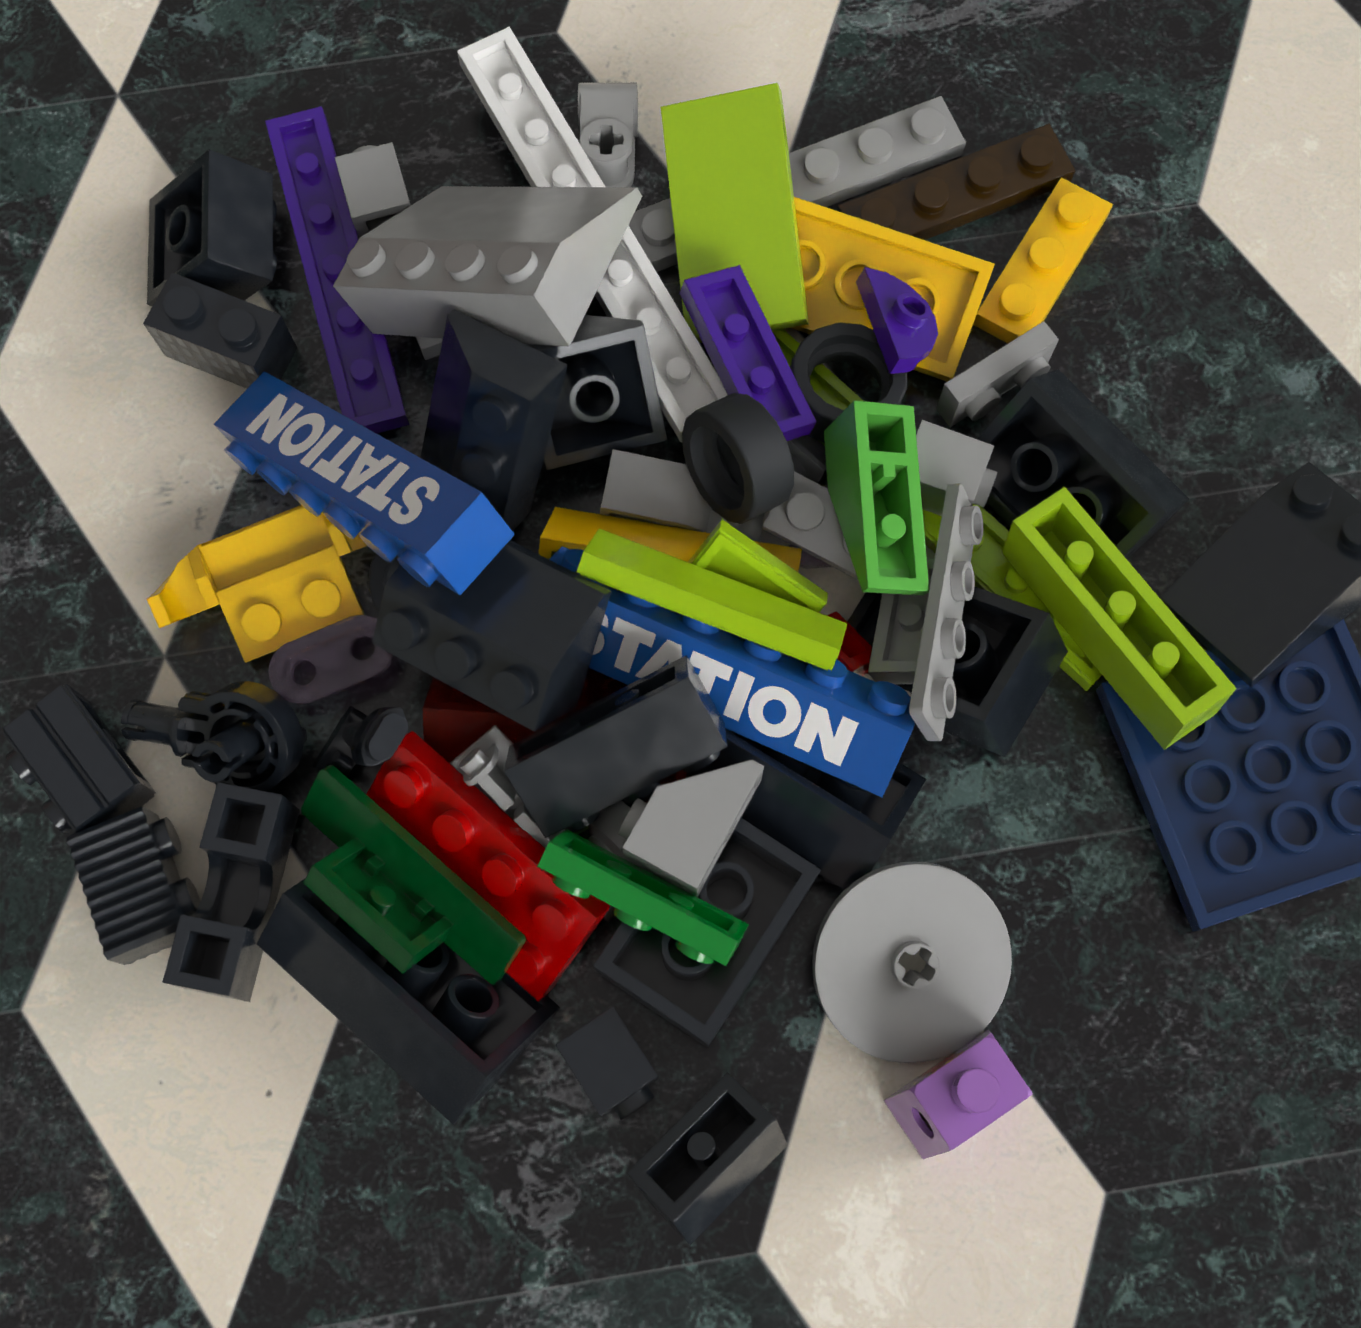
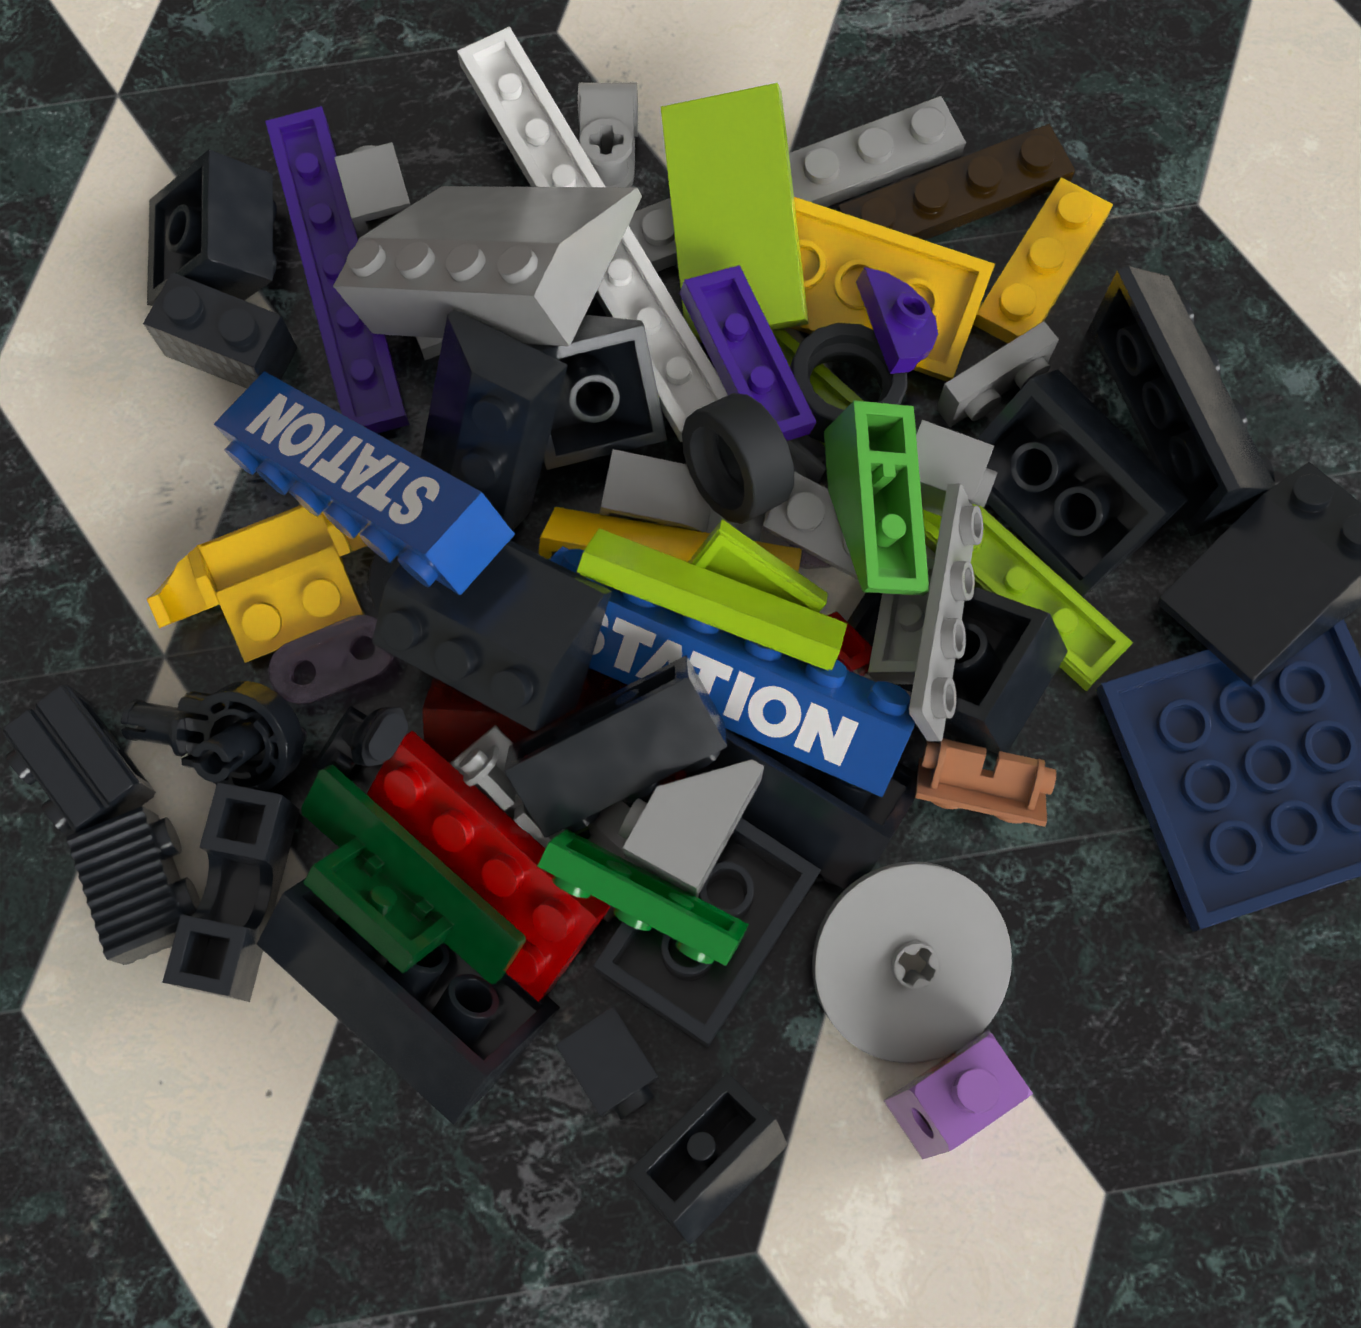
lime brick [1002,487,1237,750] -> none
none -> nougat hinge [915,738,1056,827]
none -> black slope [1089,266,1275,536]

